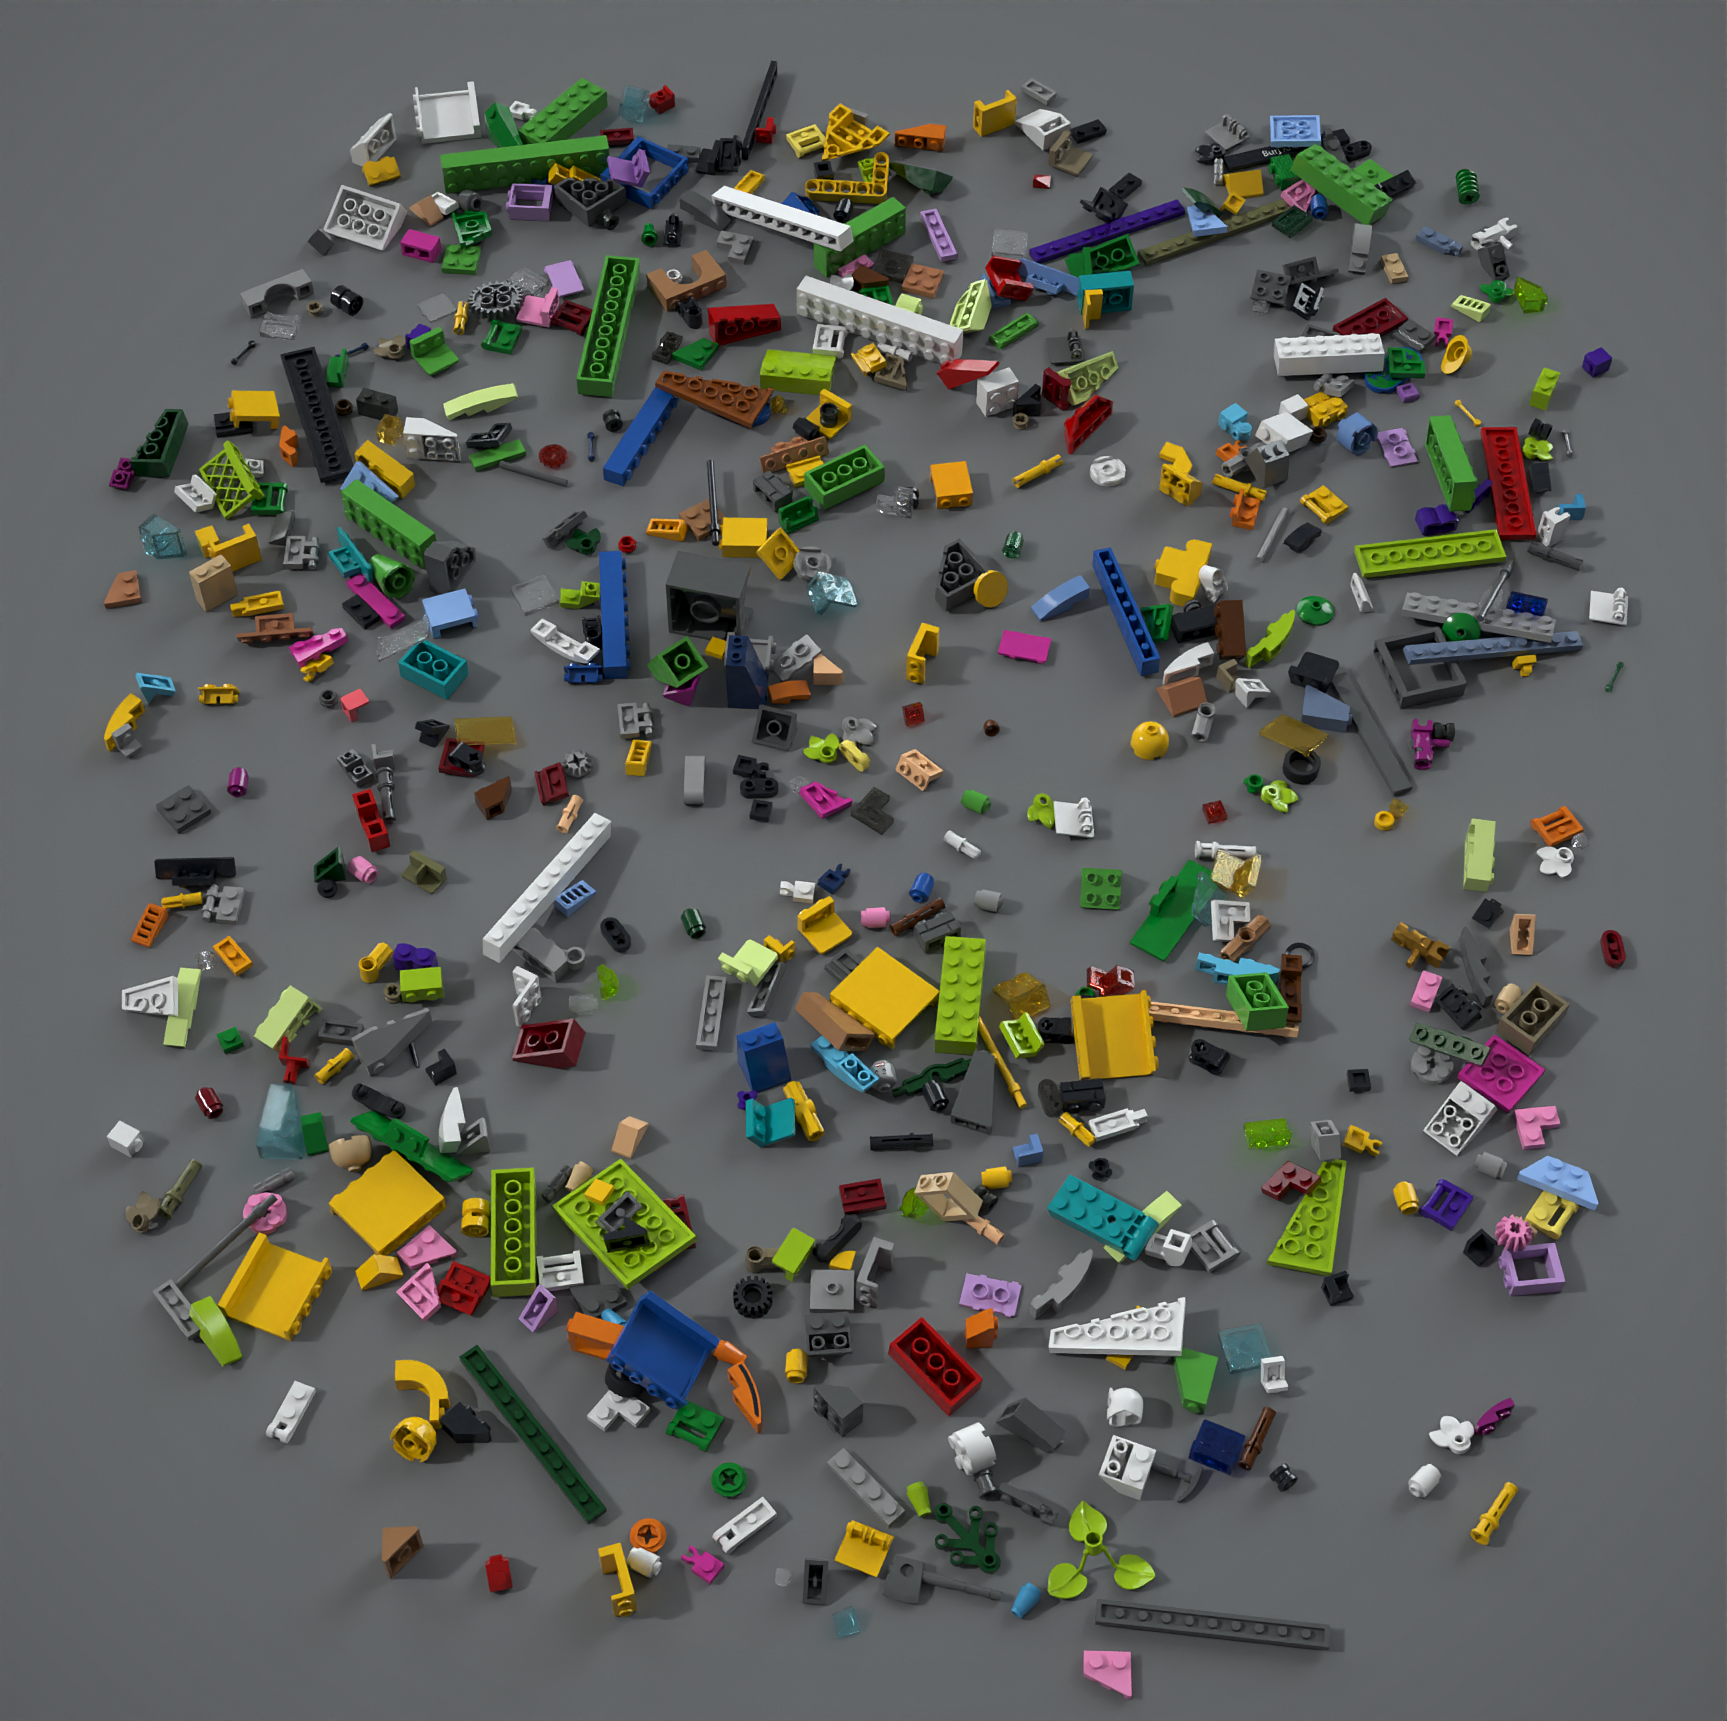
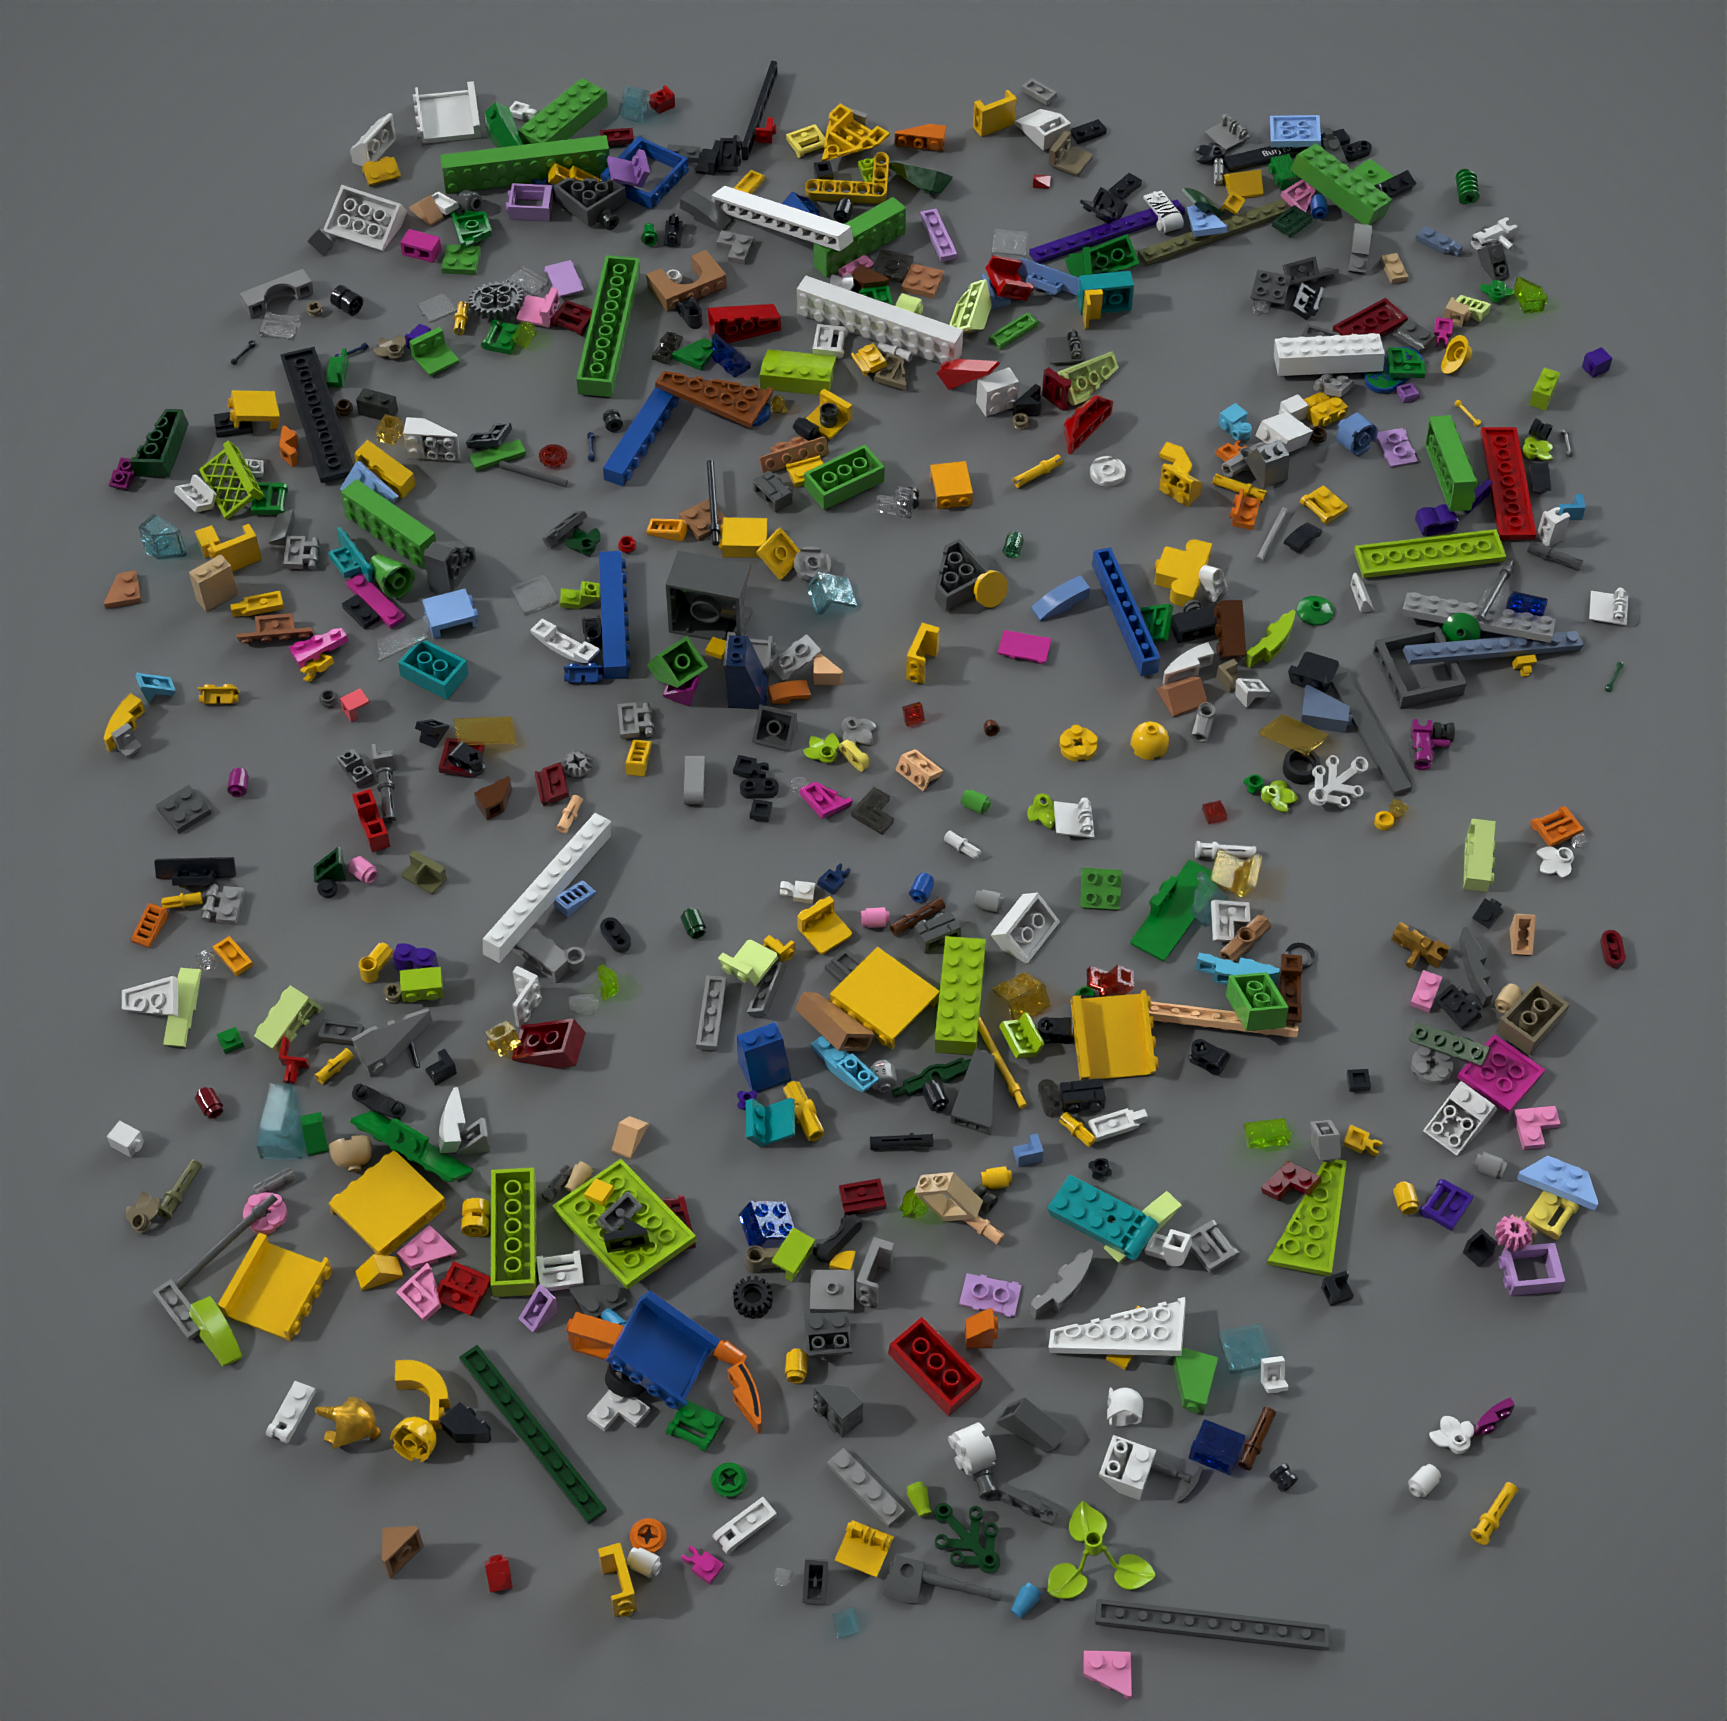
yellowish green slope [443,383,518,420] -> none
green hinge [778,495,819,534] -> none
none -> pearl gold piece [315,1396,381,1449]
none -> clear yellow brick [485,1020,521,1057]
none -> clear neon green bracket [511,321,537,349]
none -> clear blue bracket [711,333,751,378]
none -> clear blue bracket [738,1201,795,1247]
none -> white slope [991,893,1060,963]
none -> yellow plate [1059,725,1098,762]
none -> white door [1143,191,1184,233]
none -> white plant [1309,755,1368,809]
none -> tan brick [1443,297,1472,327]

